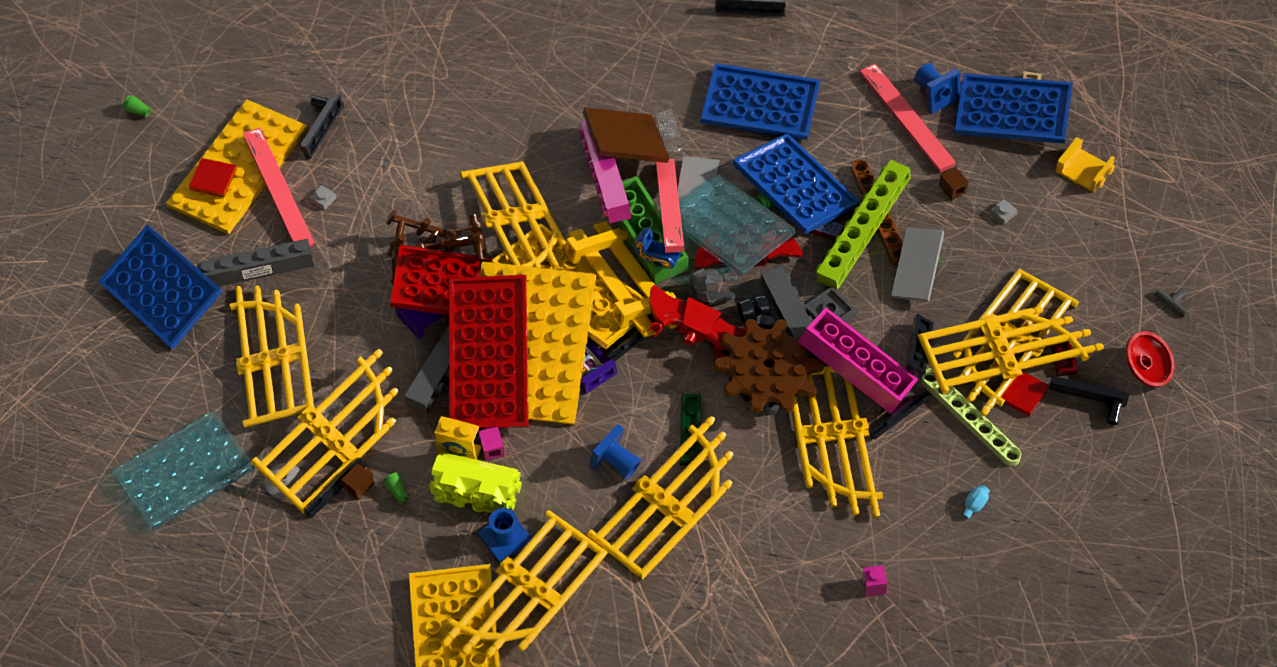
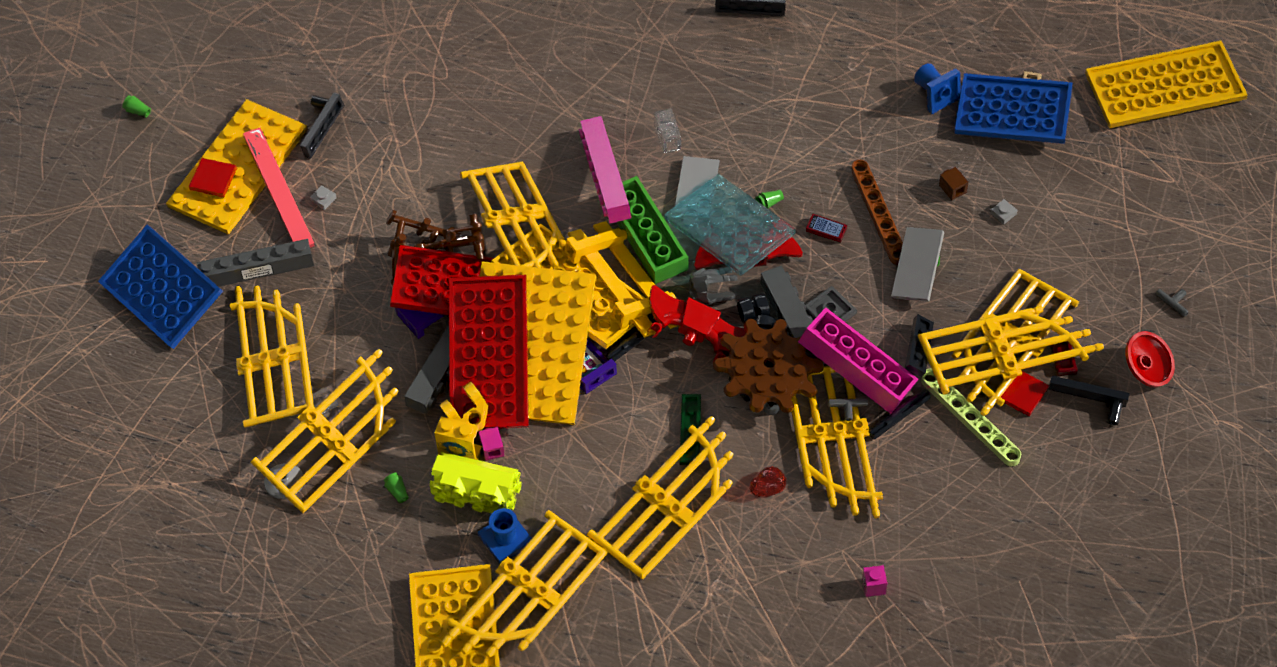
clear light blue plate [112,411,255,532] -> none
black axle [305,457,365,518] -> none
reddish brown brick [341,464,374,500] -> none
reddish brown tile [583,107,669,163] -> none
blue plant [589,424,642,481] -> none
blue animal [634,228,681,269] -> none
coral tile [656,159,684,253] -> none
blue plate [701,63,820,140] -> none
blue plate [732,133,860,234] -> none
lime brick [816,159,911,290] -> none
coral tile [860,63,955,173] -> none
medium azure plant [962,484,990,519] -> none
yellow panel [1055,137,1115,193] -> none
none -> yellow piece [439,381,488,431]
none -> clear red hair [749,466,786,497]
none -> dark grey piece [828,399,868,421]
none -> yellow plate [1085,41,1248,128]

